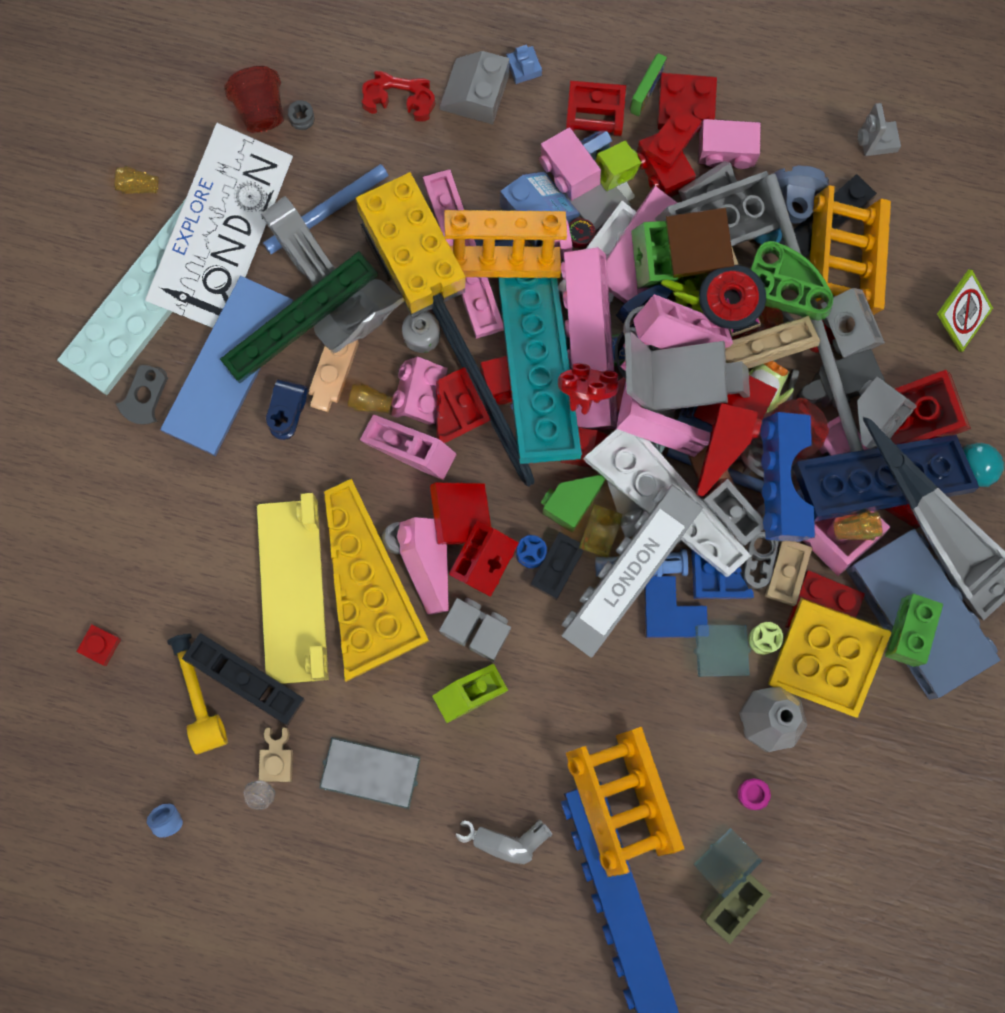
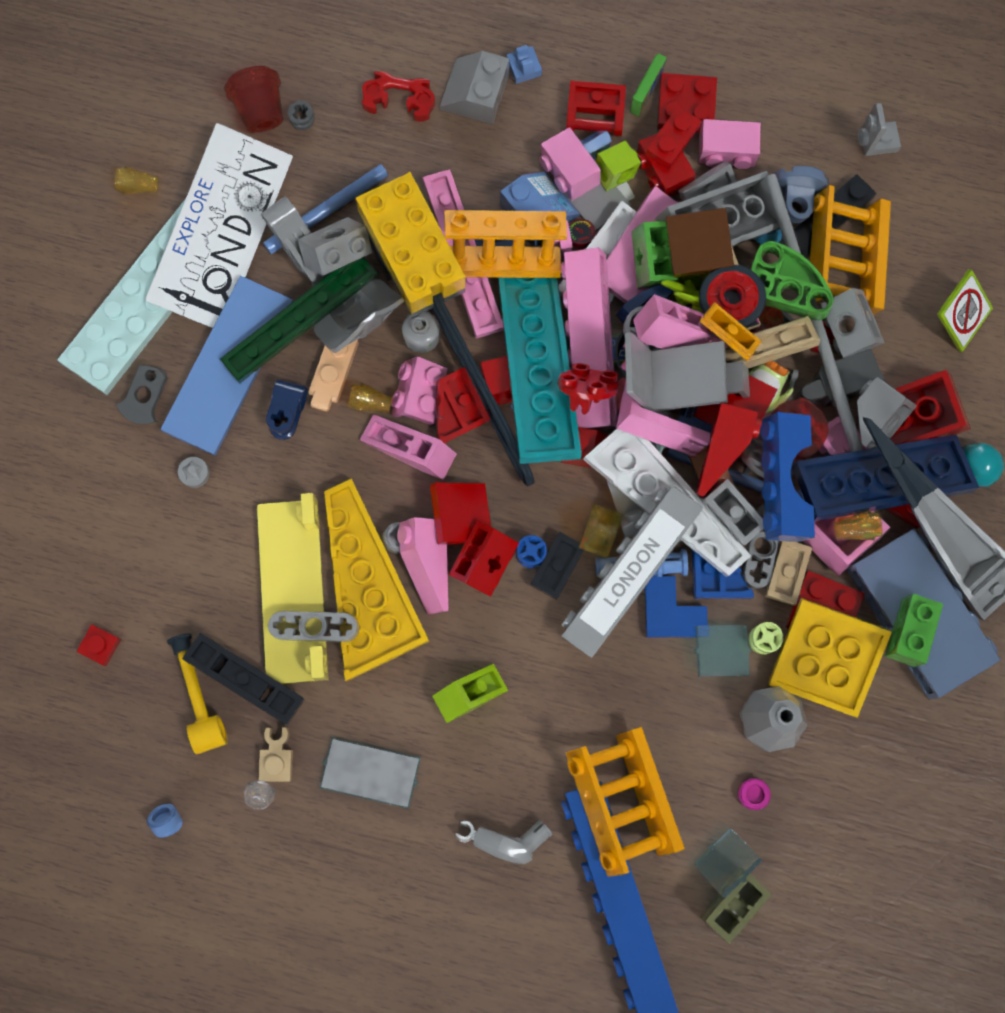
light grey piece [439,598,511,663] -> none
bright green slope [541,475,606,533] -> none
none -> light grey tile [178,457,210,488]
none -> light grey beam [268,611,360,642]
none -> light grey brick [297,217,373,276]
none -> light orange slope [700,302,762,361]

